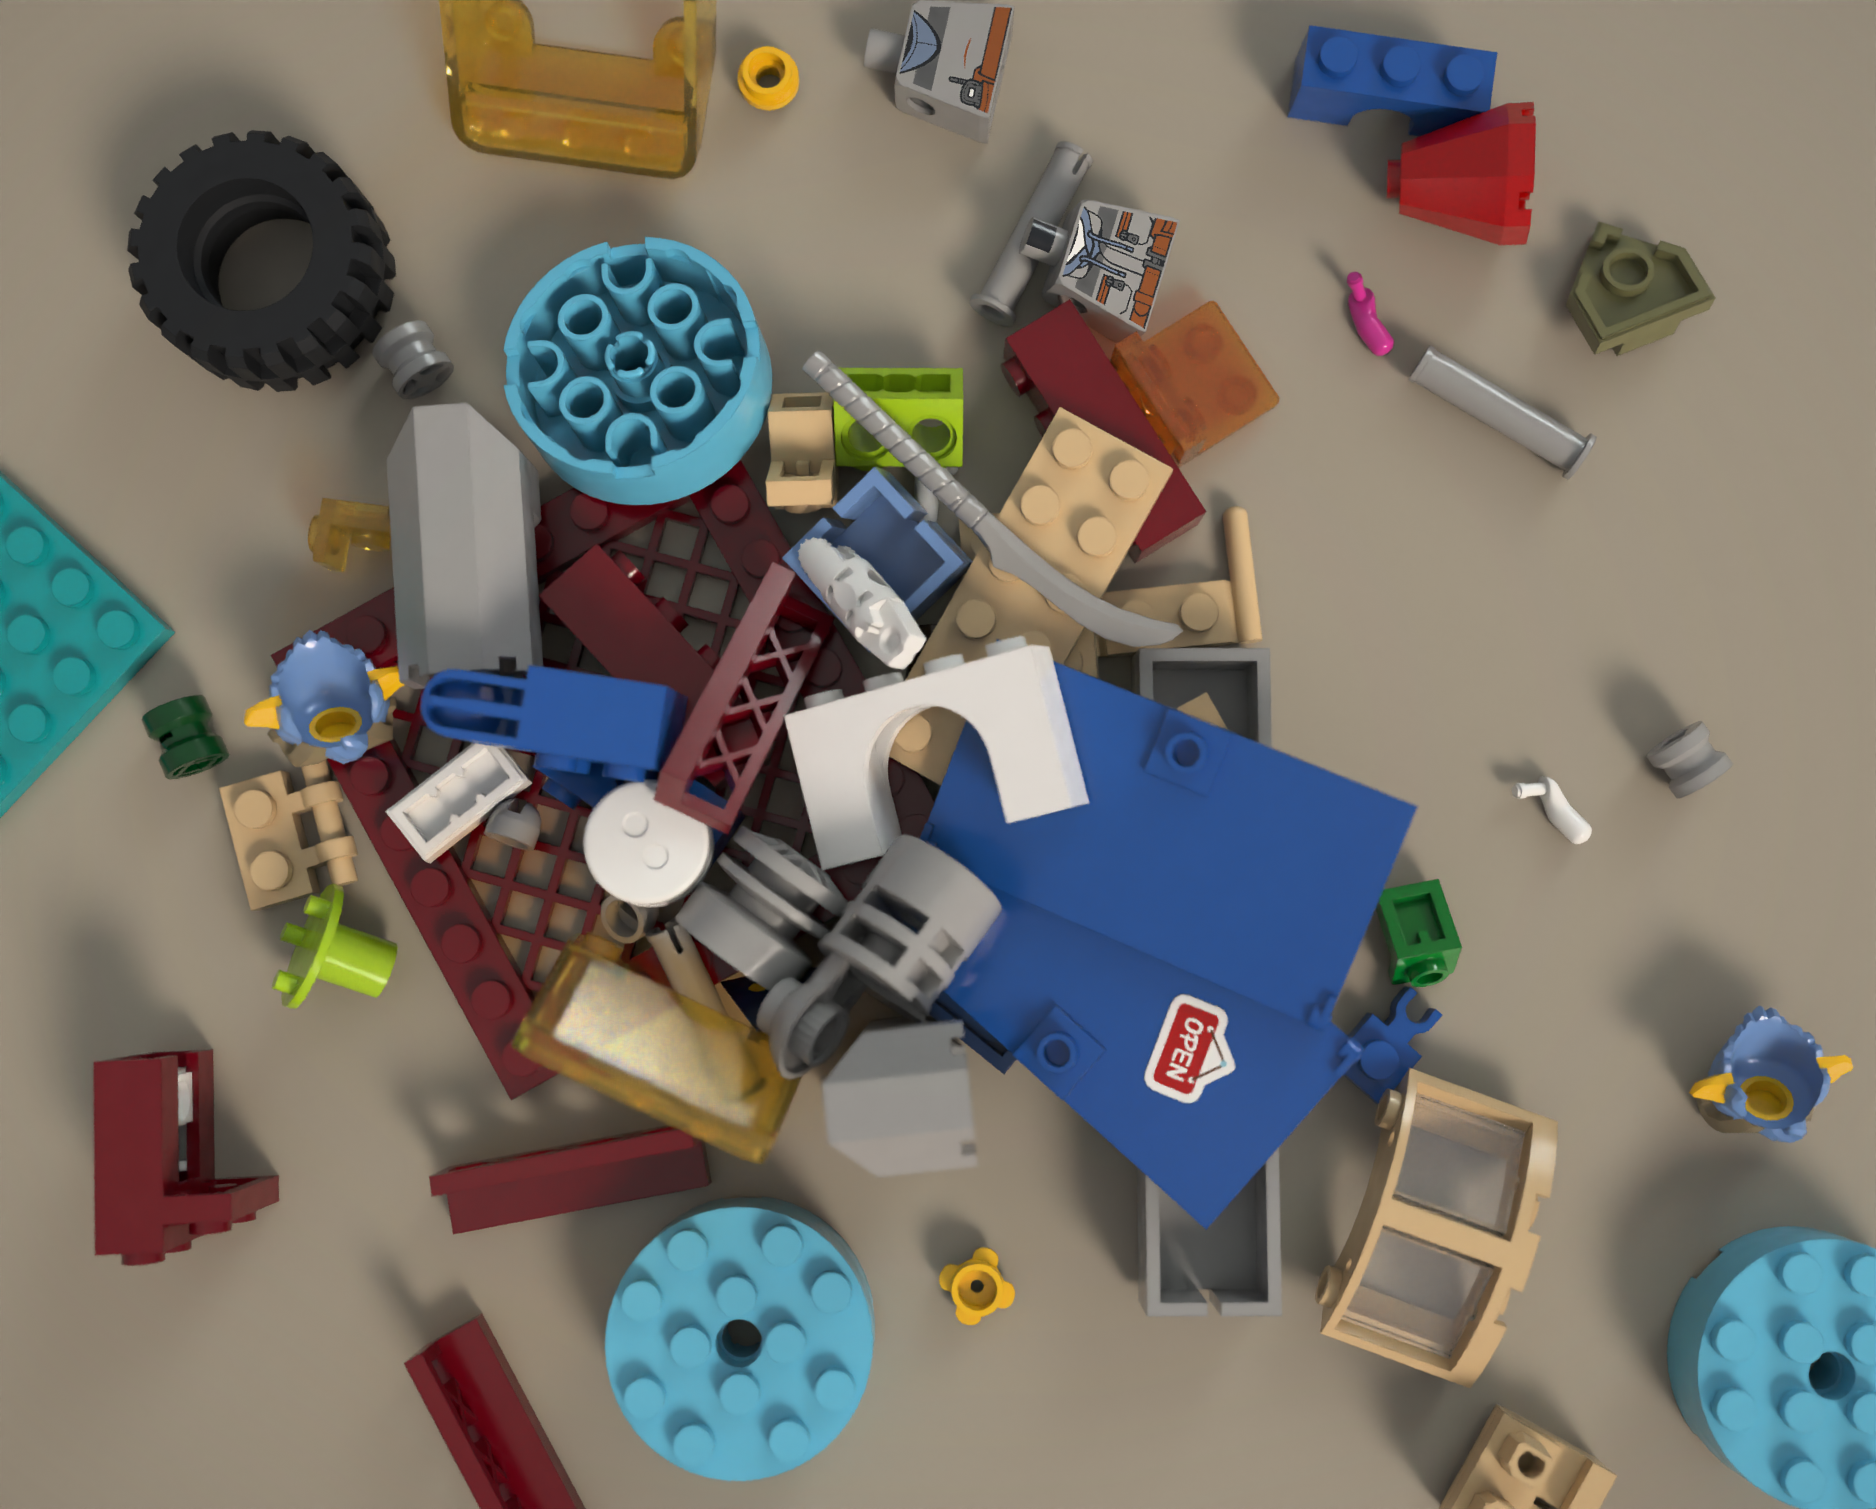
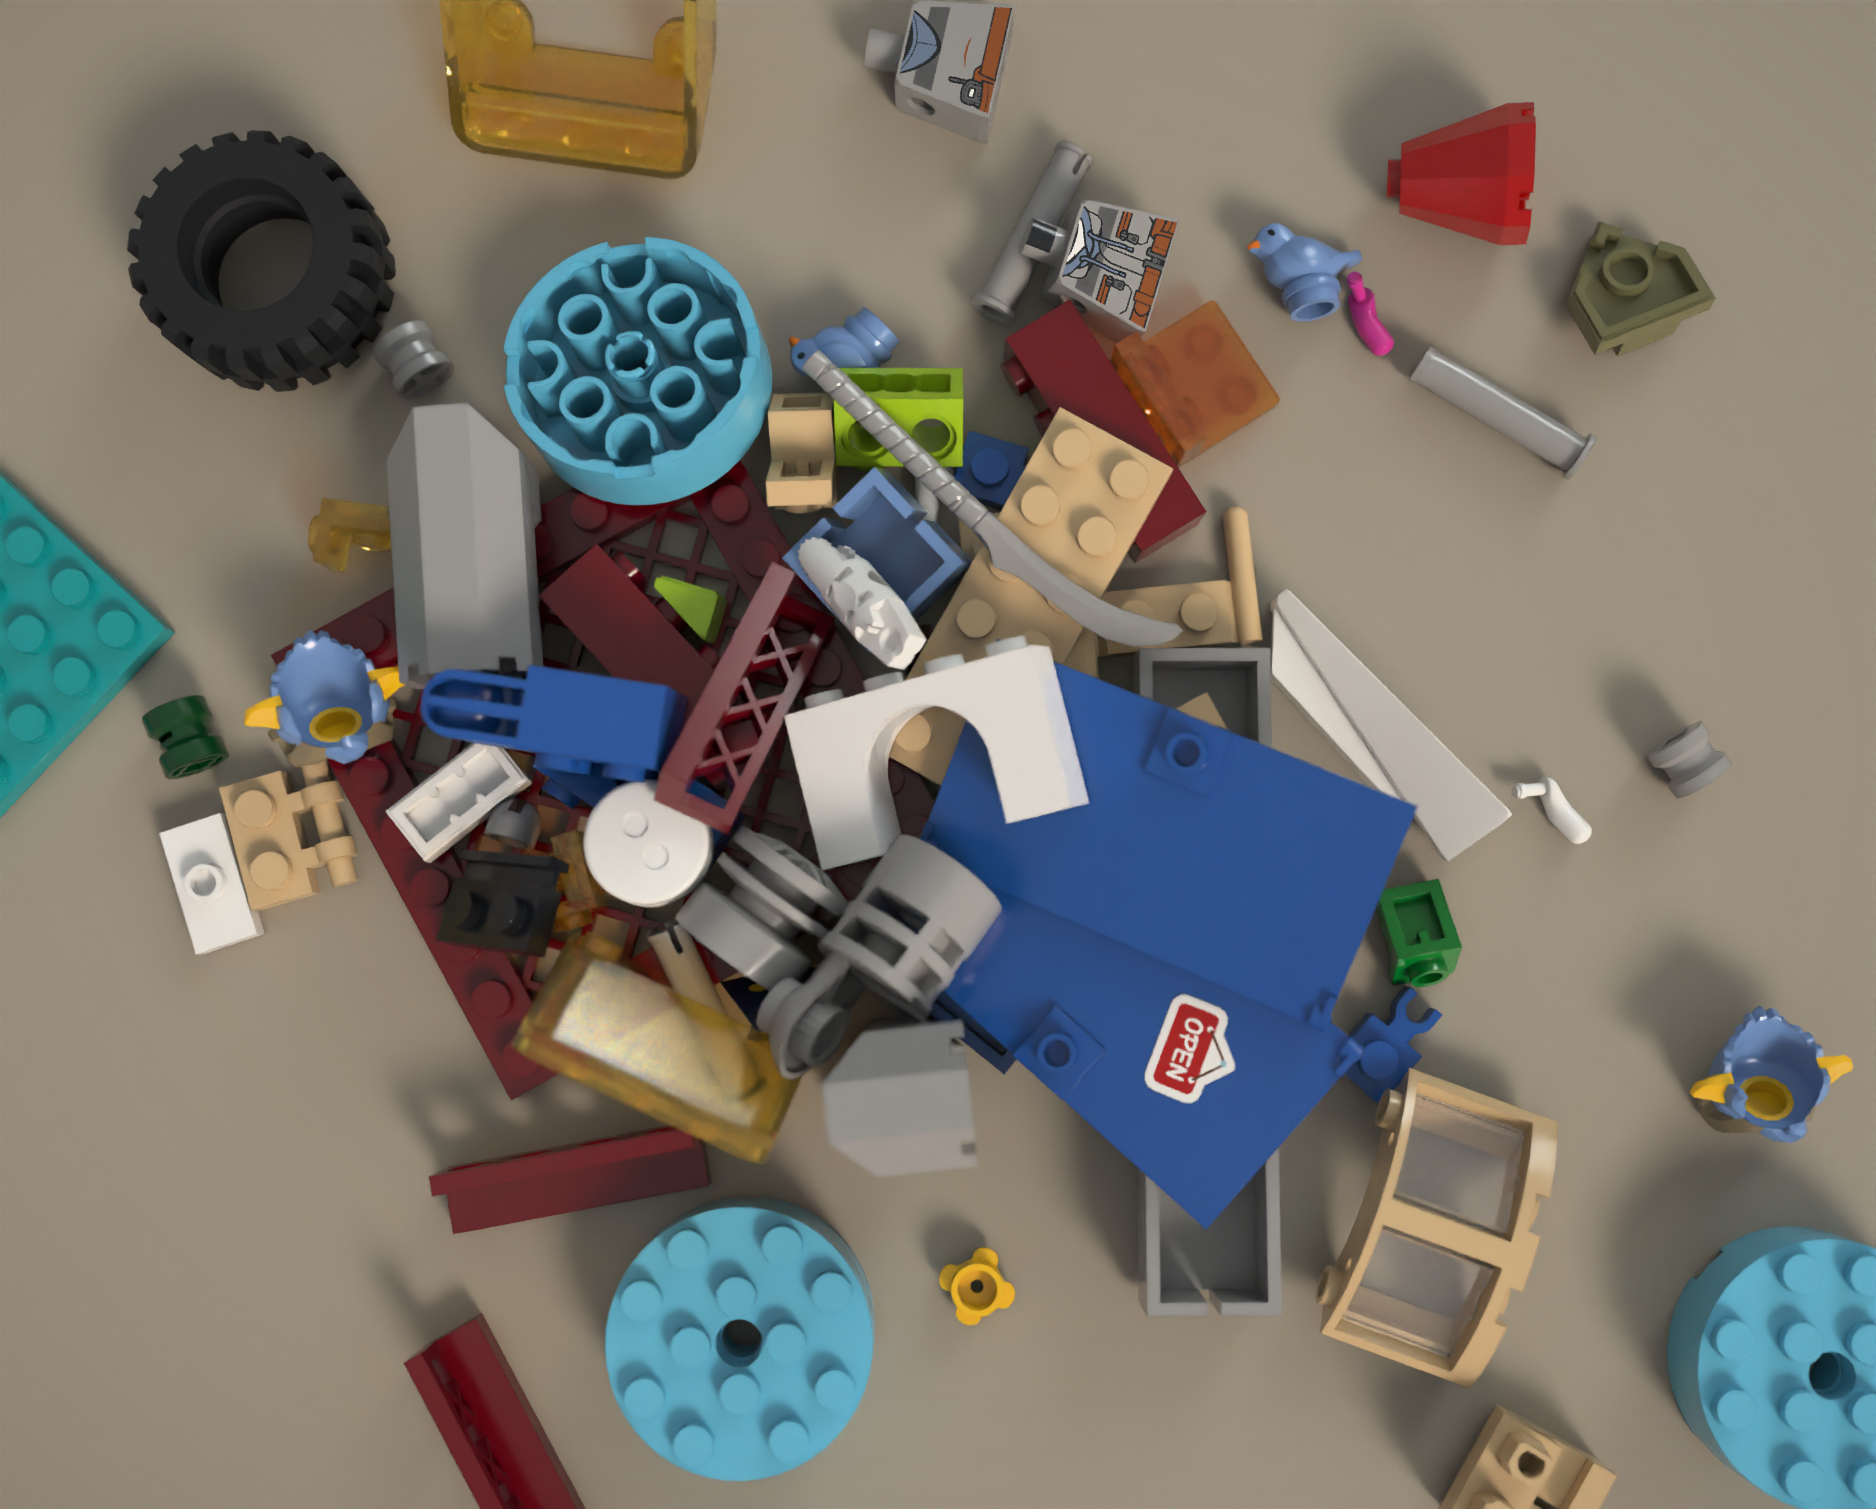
dark red brick [93,1049,279,1266] -> none
lime piece [271,883,398,1009] -> none
light grey hinge [601,895,659,943] -> none
yellow plate [737,46,799,111] -> none
blue arch [1287,25,1497,137] -> none
none -> white plate [159,813,265,954]
none -> black plate [436,850,570,958]
none -> clear yellow bracket [547,830,608,933]
none -> lime slope [654,575,728,644]
none -> medium blue animal [789,307,900,378]
none -> blue plate [954,431,1029,510]
none -> medium blue animal [1247,223,1362,322]
none -> white wedge [1270,588,1512,862]

